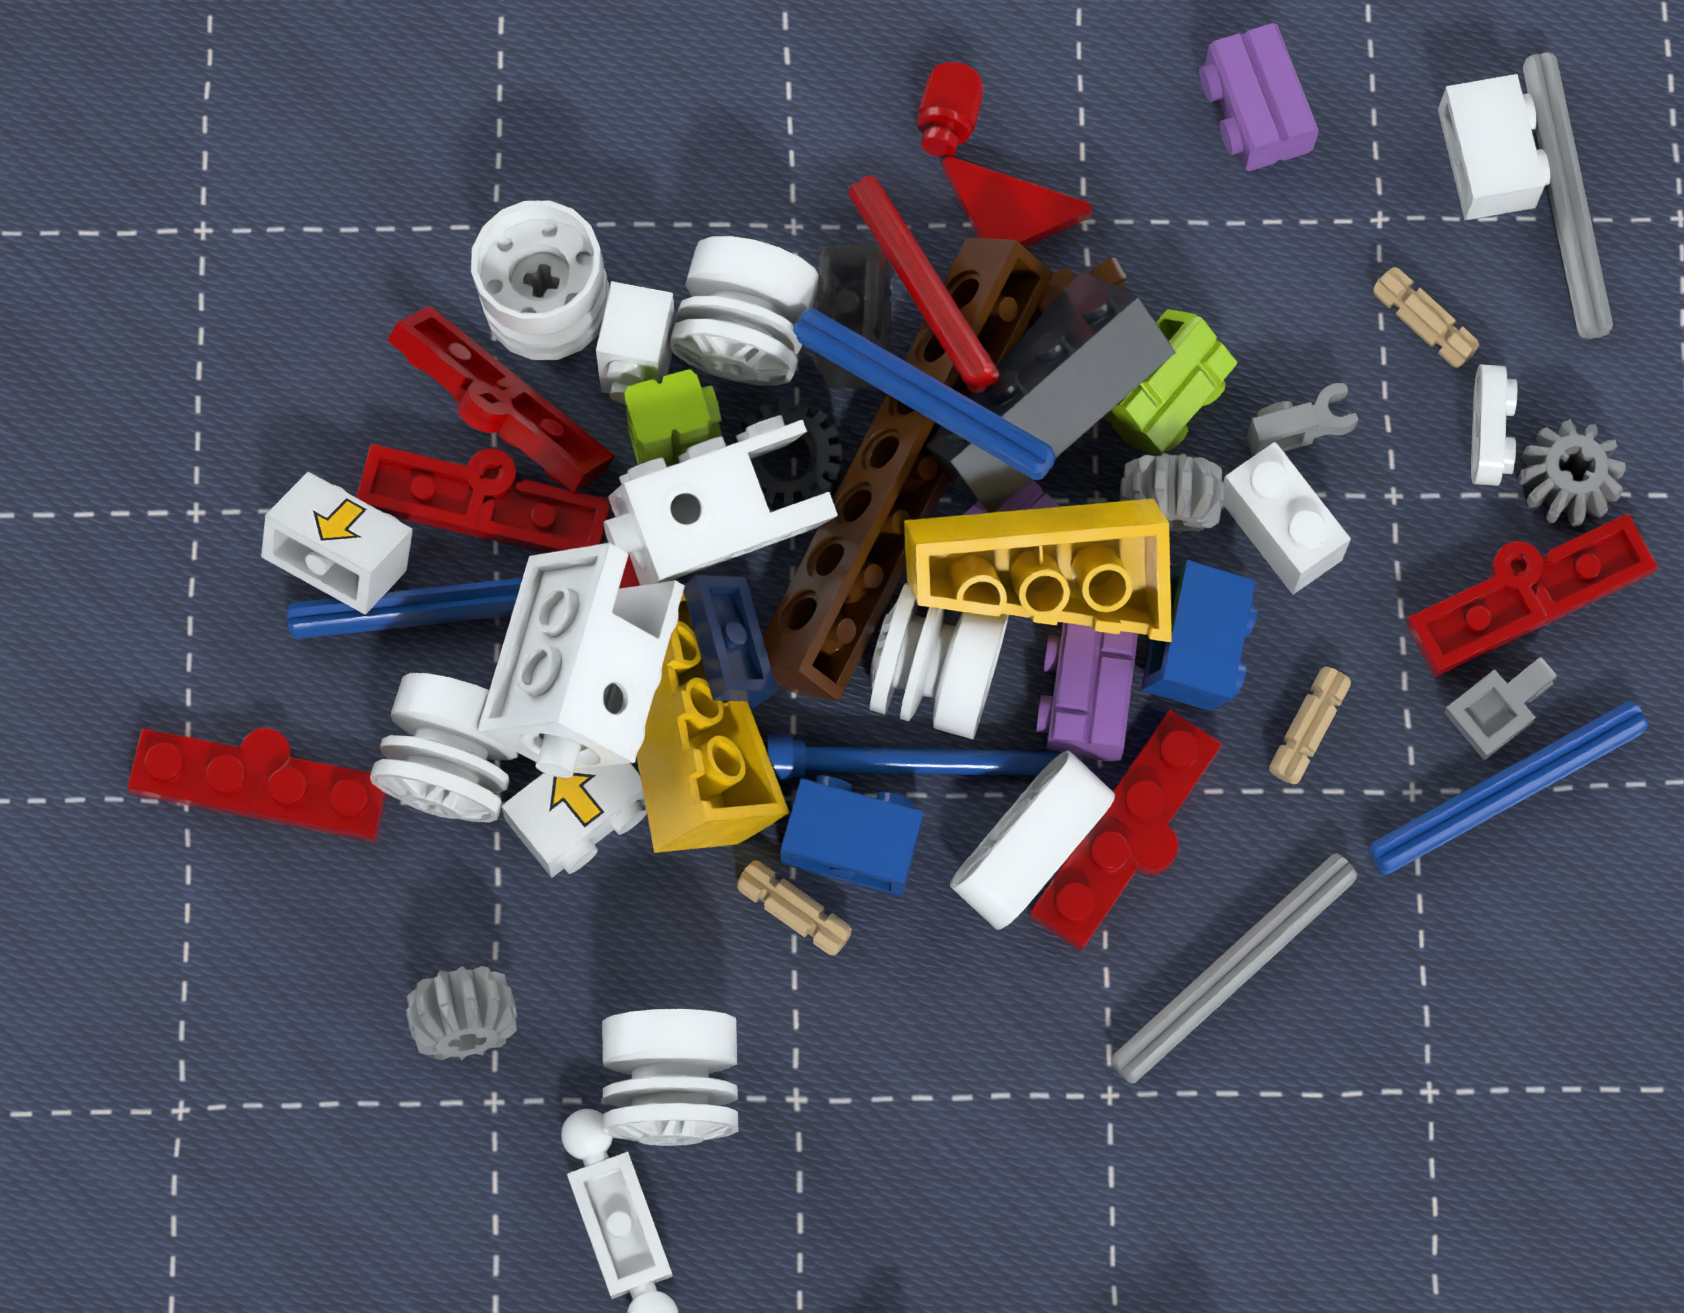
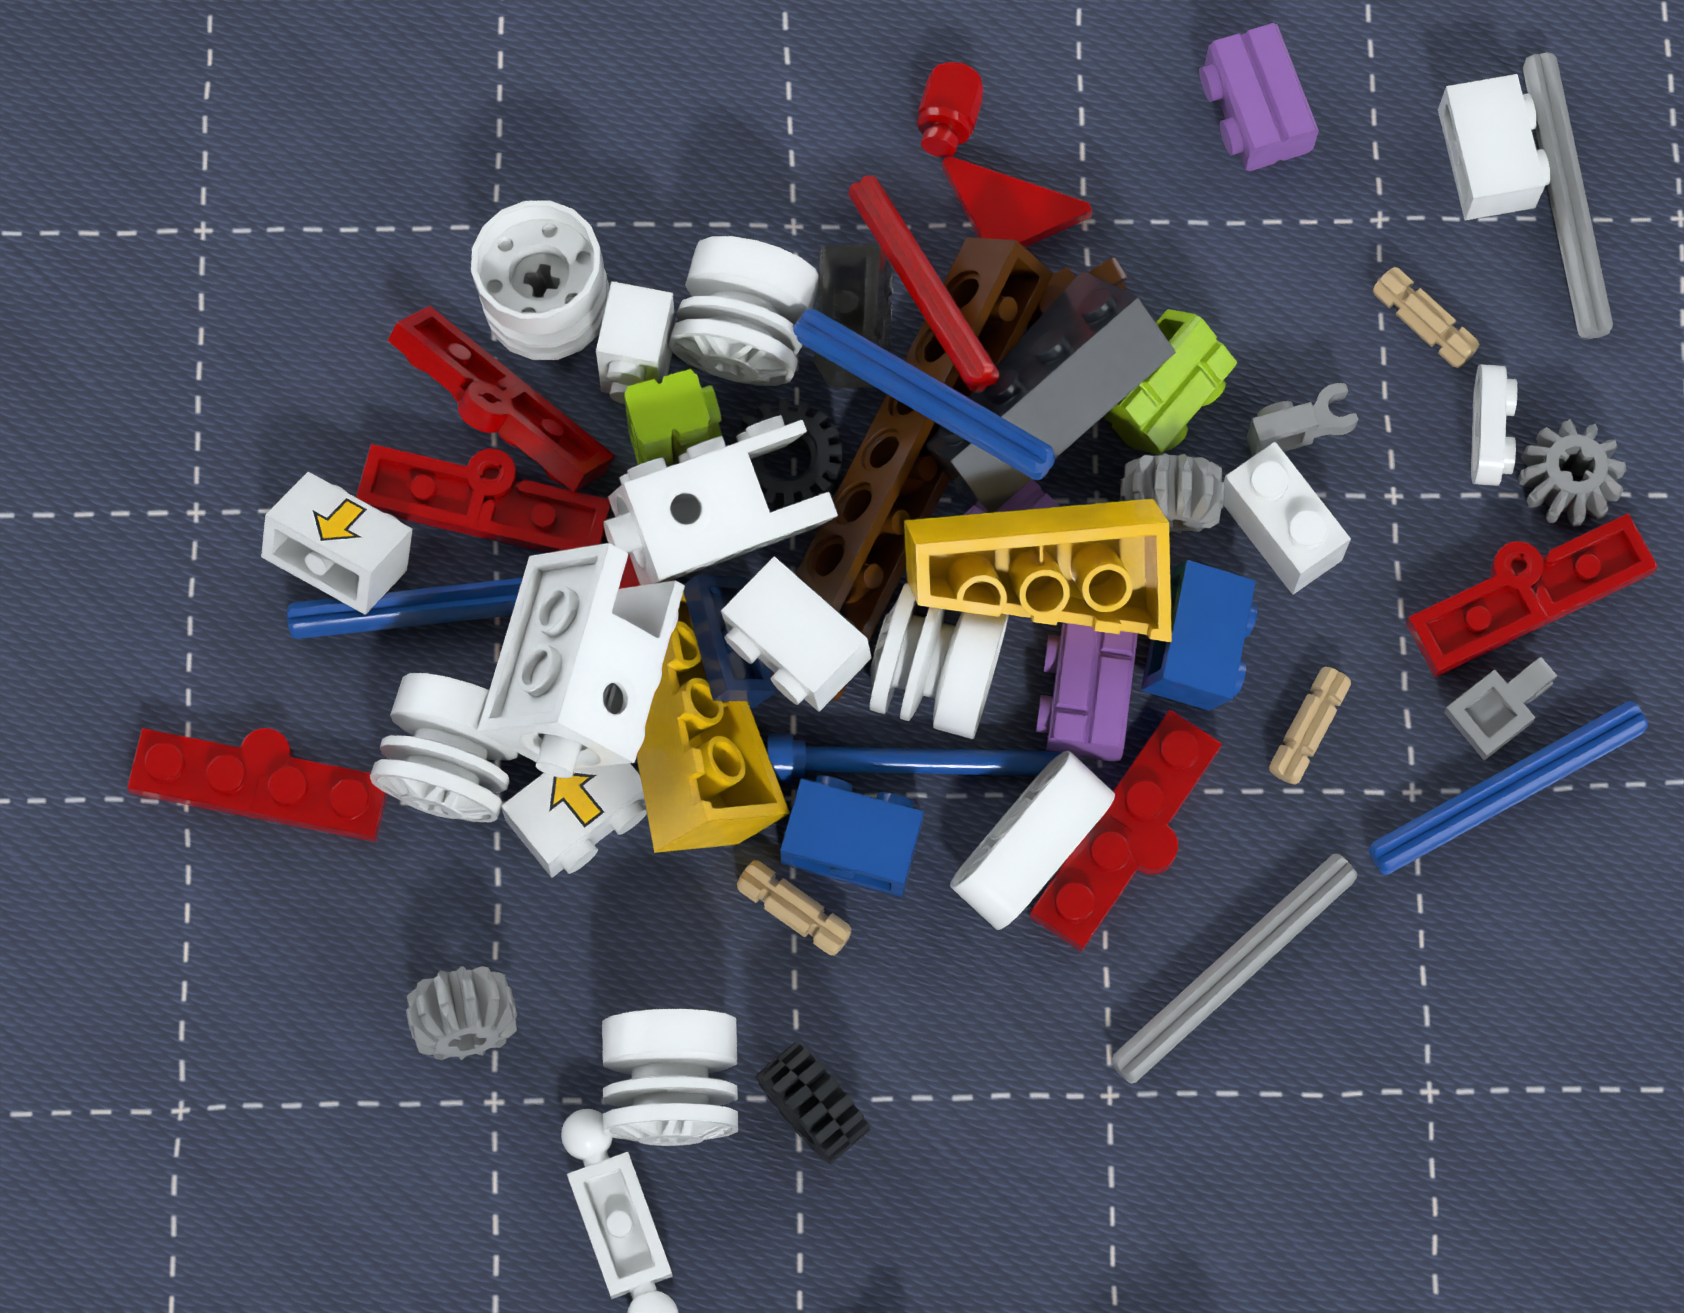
none -> white brick [721,557,872,712]
none -> black tyre [755,1042,870,1165]

